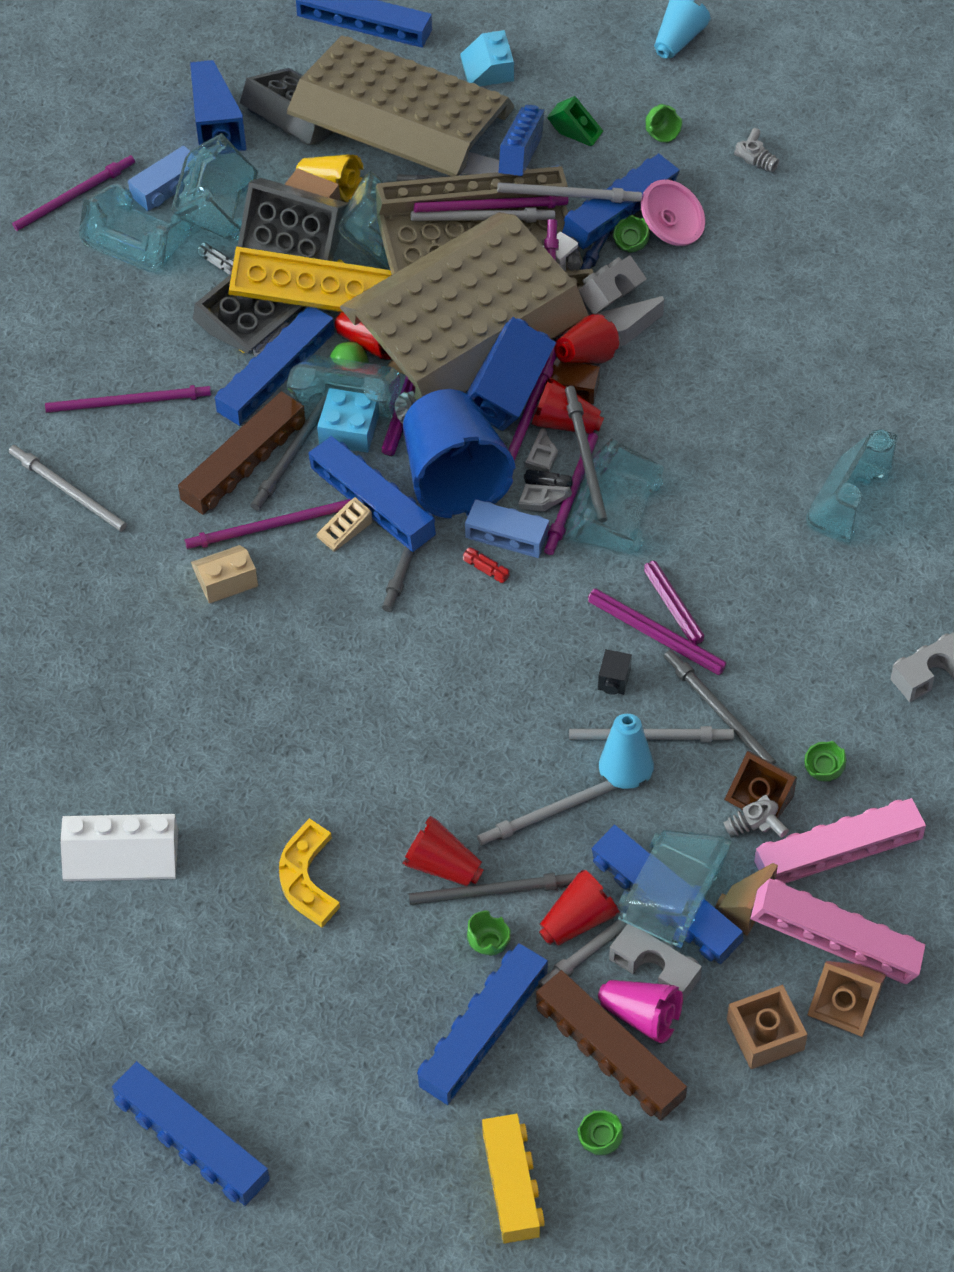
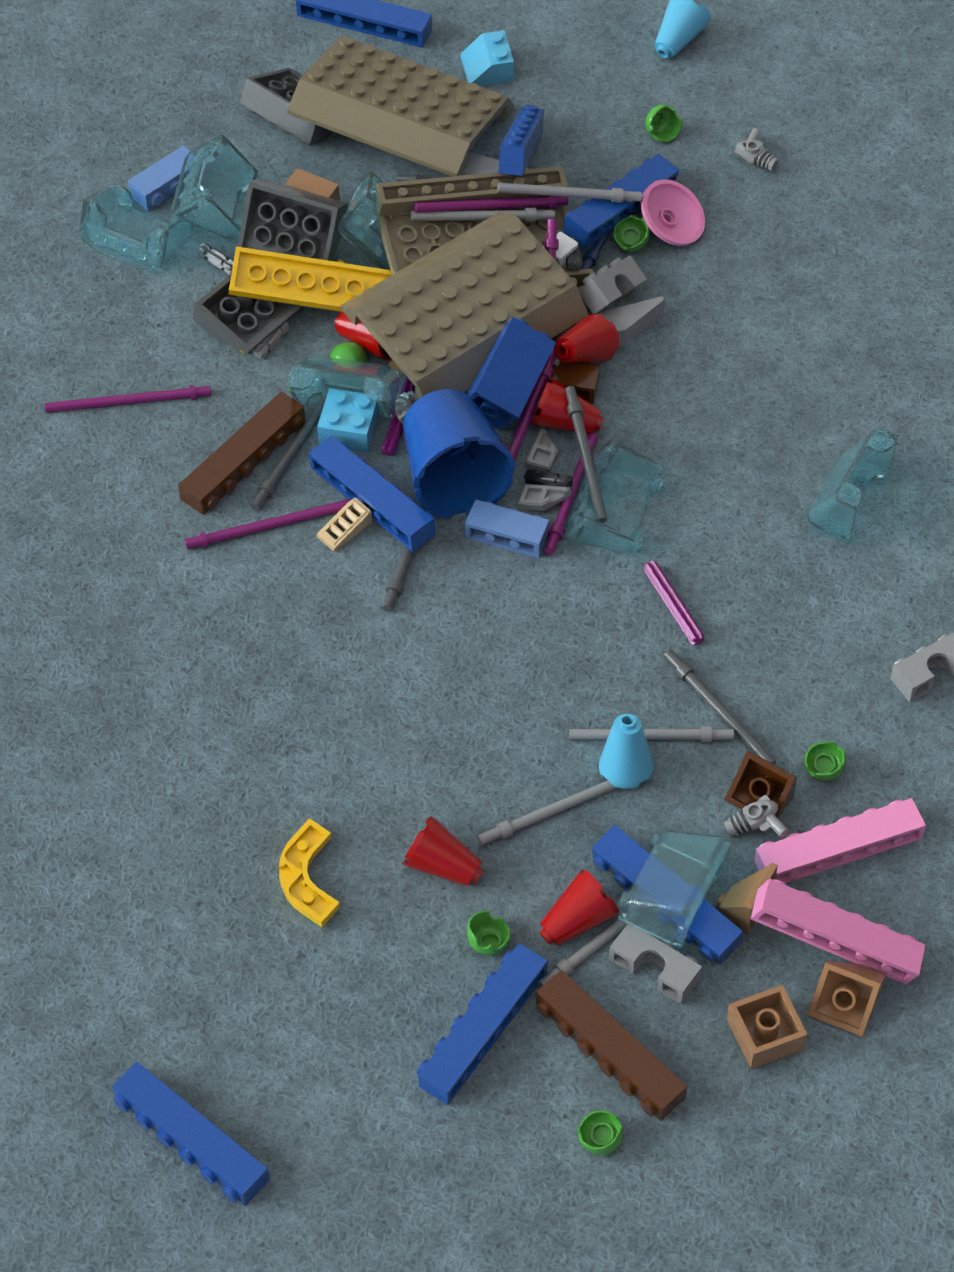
light grey bar [9,445,127,532] -> none
magenta bar [12,155,135,231] -> none
white slope [61,814,178,881] -> none
blue slope [190,60,247,155] -> none
tan slope [191,545,258,603] -> none
blue brick [215,307,335,426] -> none
yellow cone [296,154,364,202] -> none
dark grey bar [409,873,578,905] -> none
red axle [463,547,510,583] -> none
yellow brick [482,1113,545,1244] -> none
green slope [547,96,603,147] -> none
magenta axle [588,588,726,675] -> none
black brick [598,649,632,695] -> none
dark pink cone [598,980,683,1043] -> none

